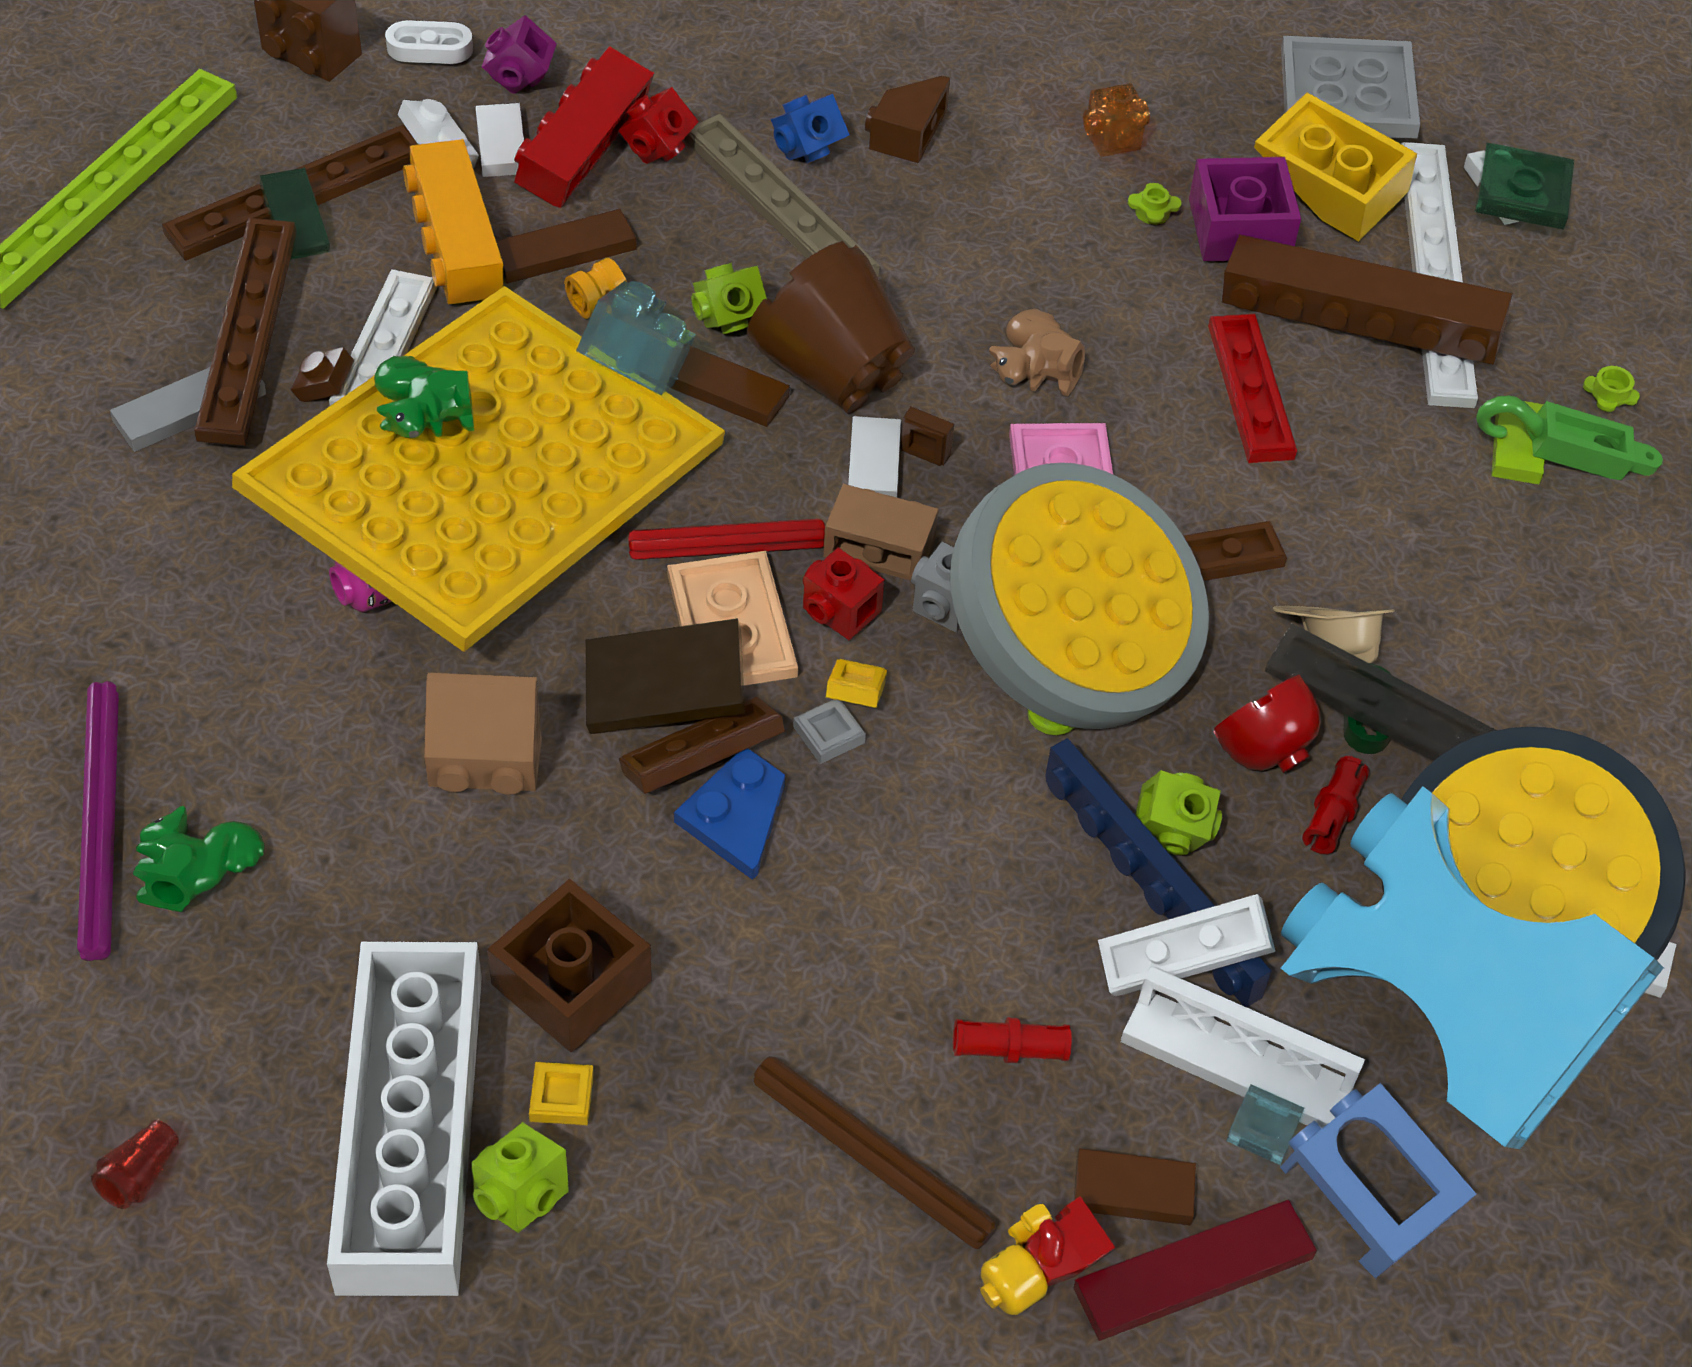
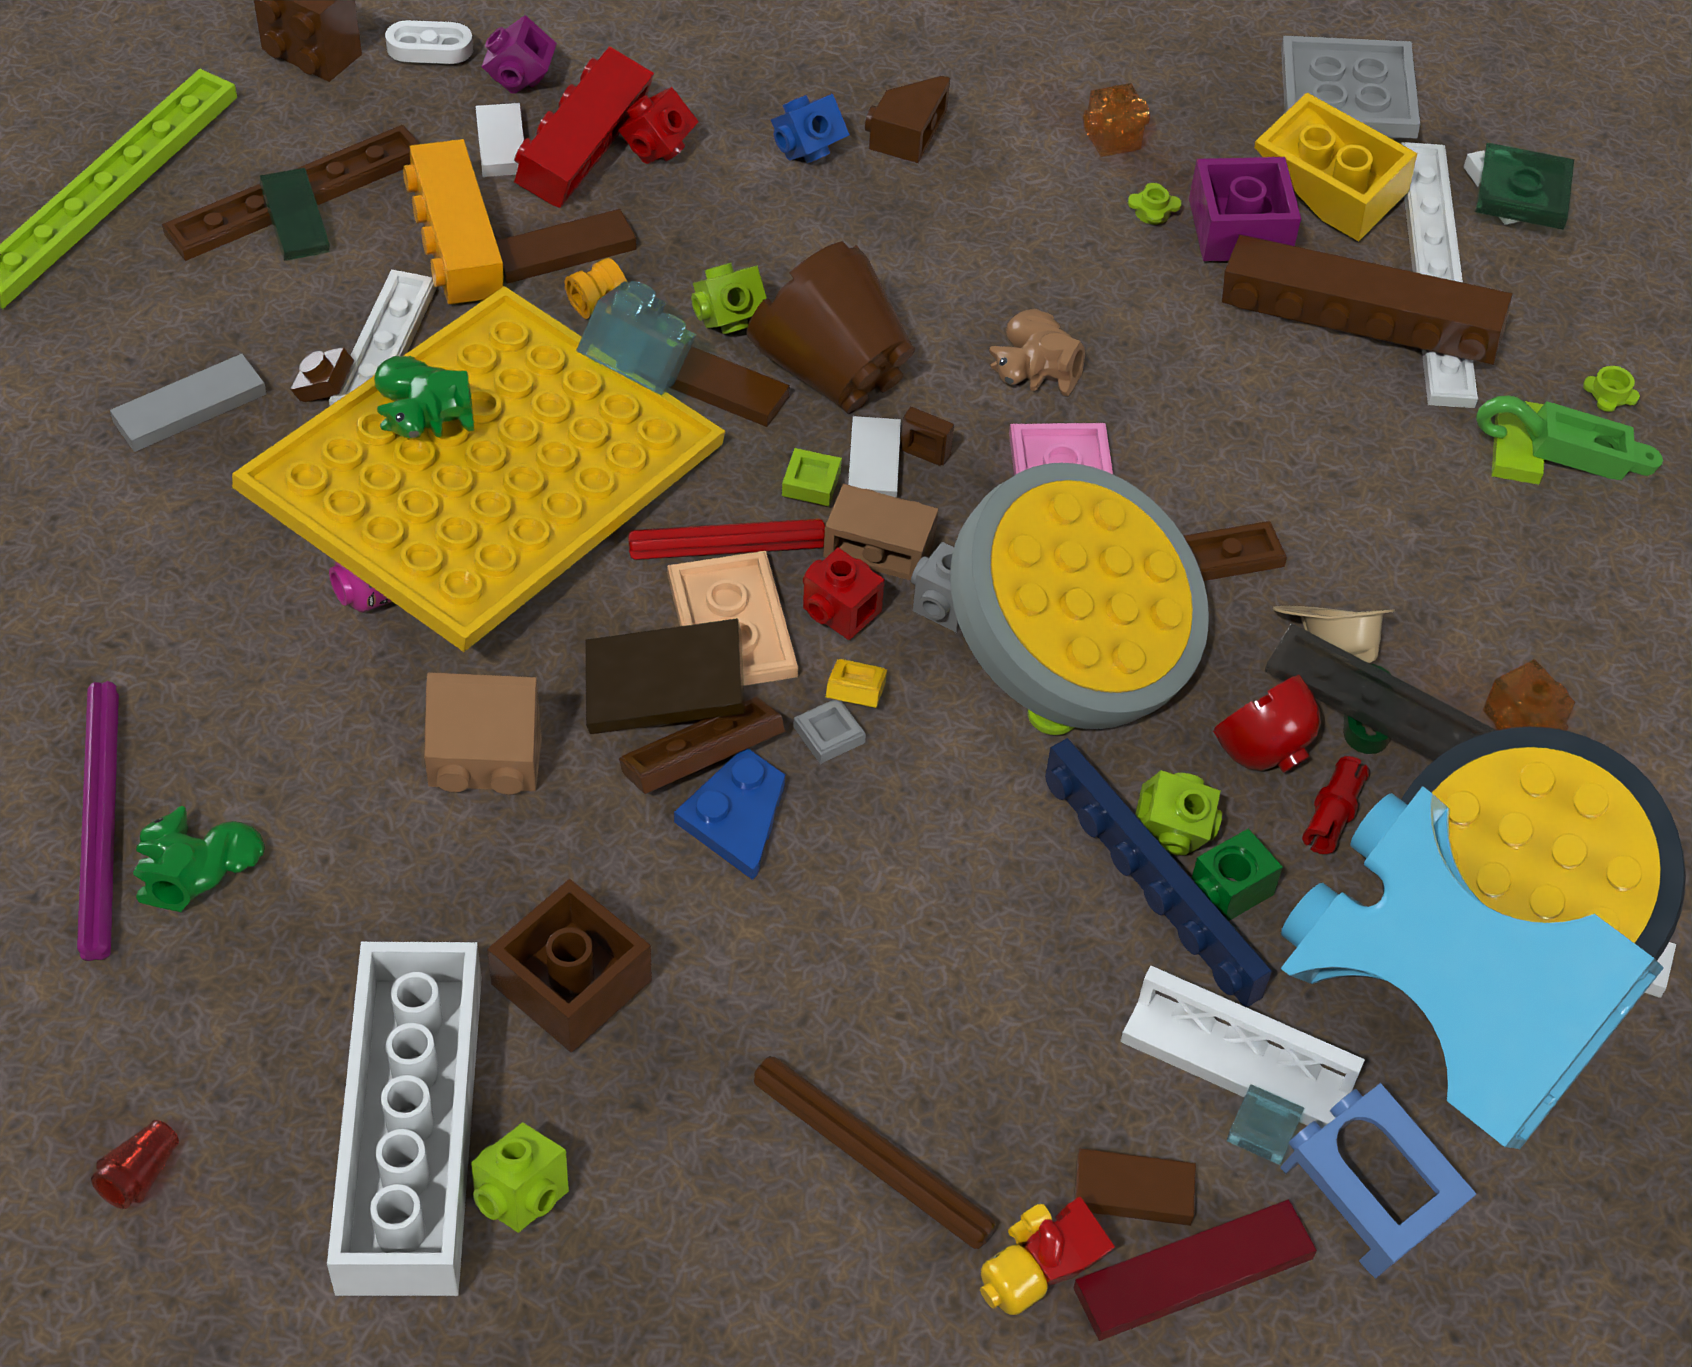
reddish brown tile [194,218,296,446] -> none
white plate [398,99,479,168] -> none
yellow tile [529,1062,594,1125] -> none
dark tan tile [684,114,880,276] -> none
red pin [953,1017,1072,1063] -> none
white tile [1098,894,1276,996] -> none
red tile [1208,314,1297,463] -> none
none -> lime plate [782,448,842,506]
none -> green brick [1191,828,1283,921]
none -> clear orange brick [1483,659,1576,731]

